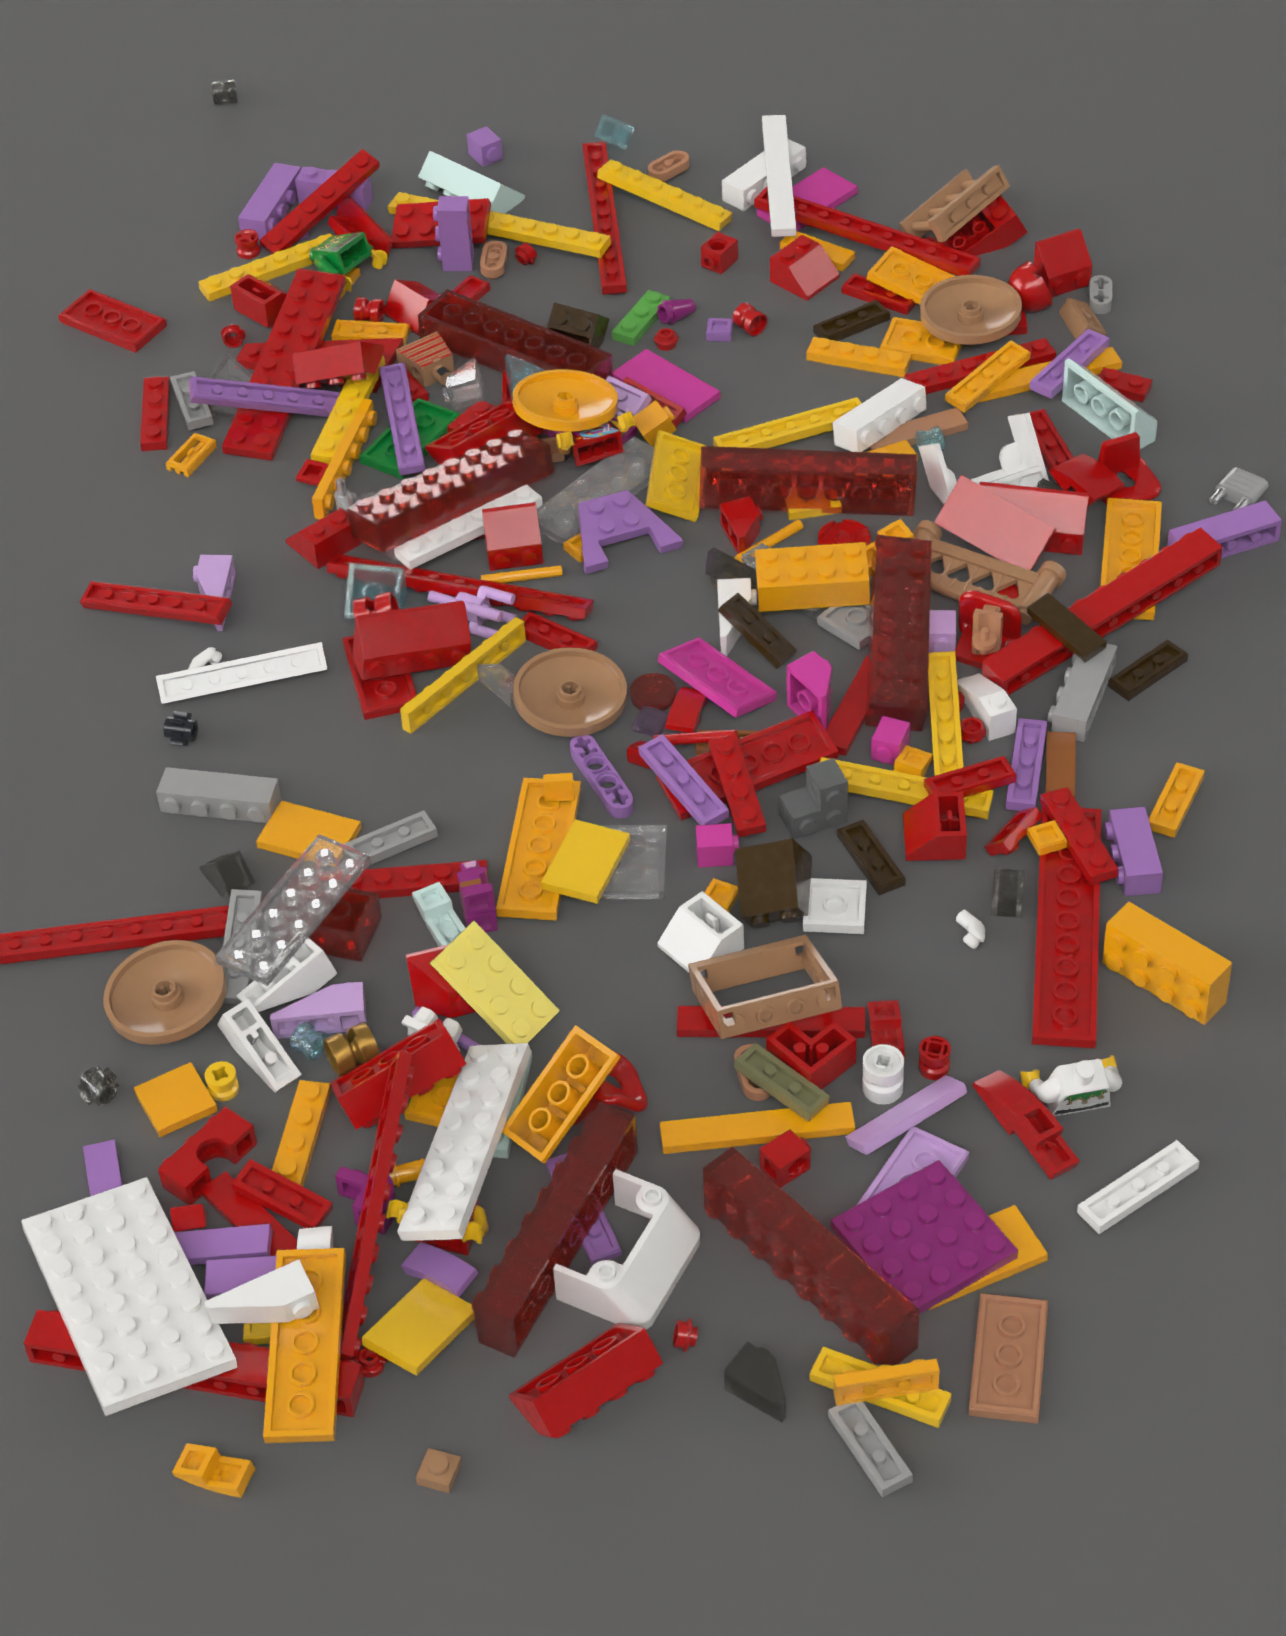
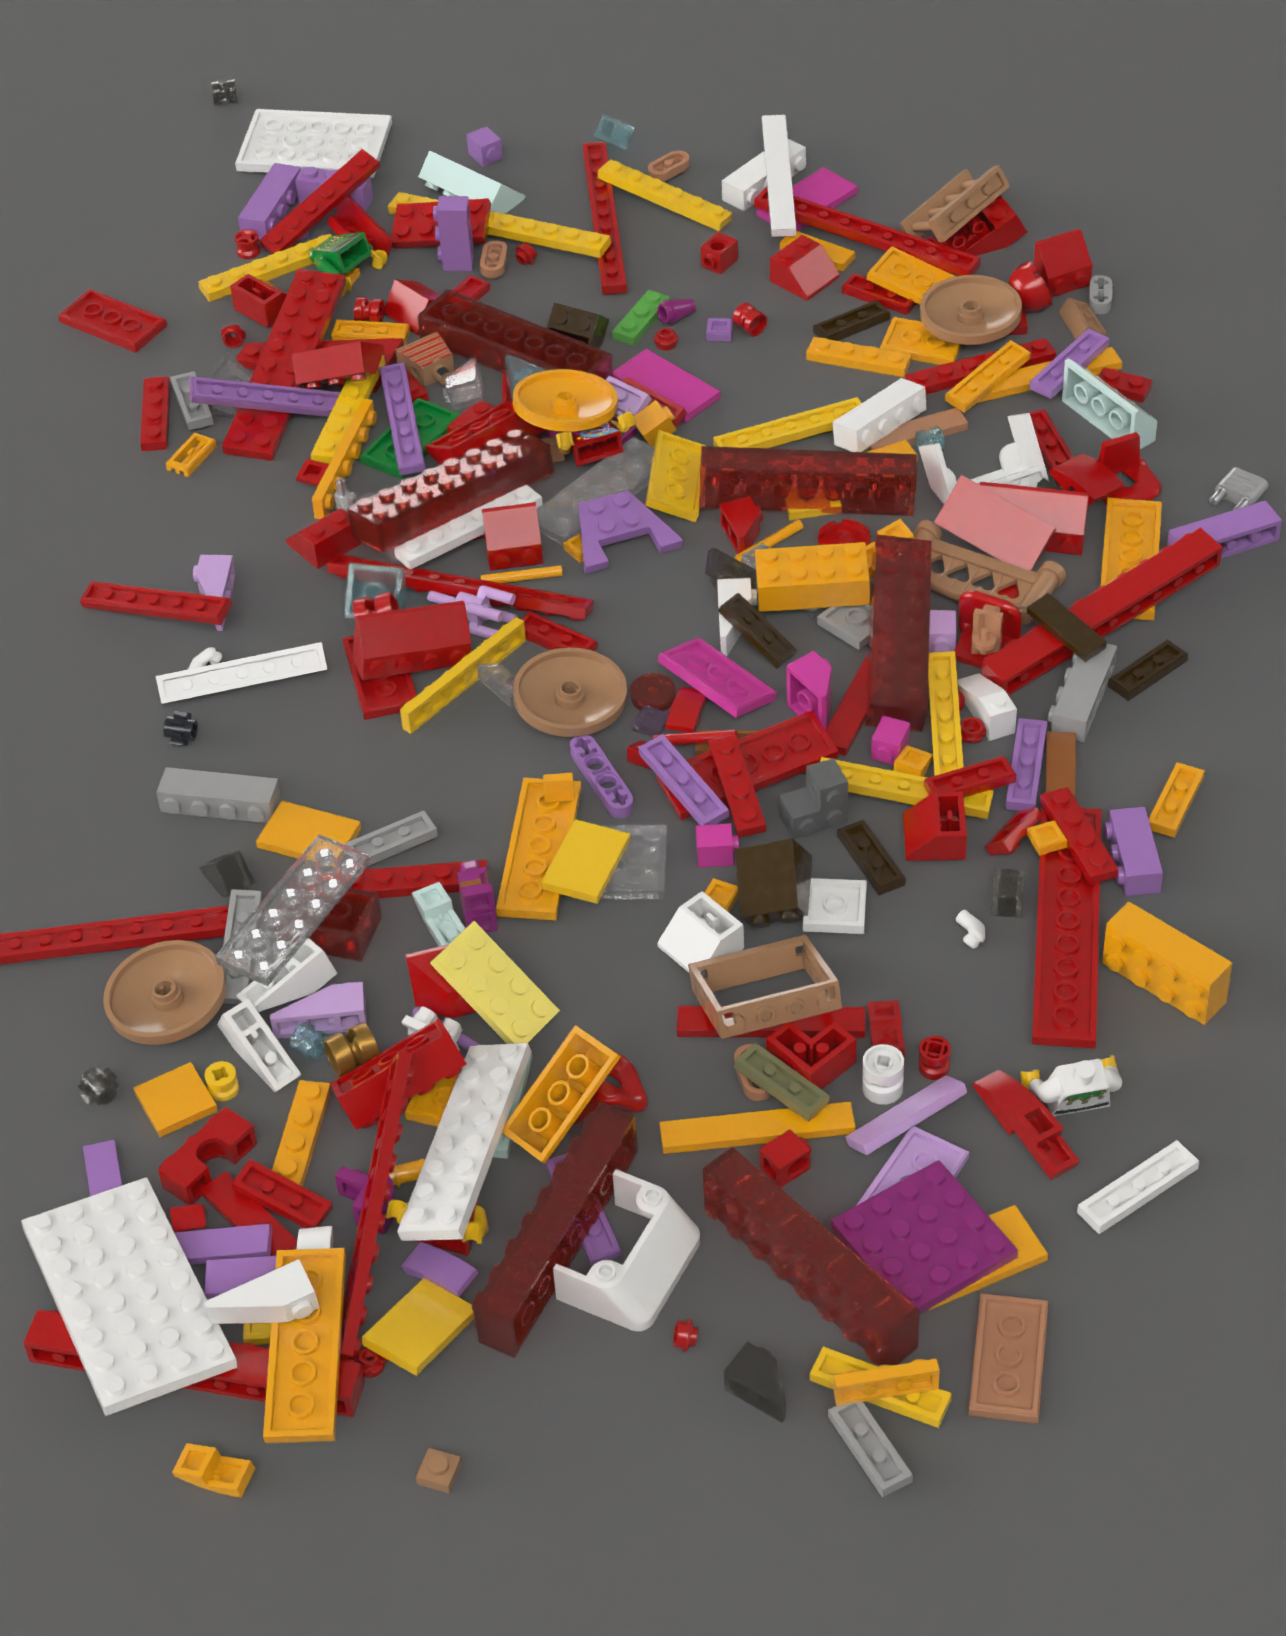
red slope [508,1323,664,1439] -> none
none -> white plate [235,109,392,178]

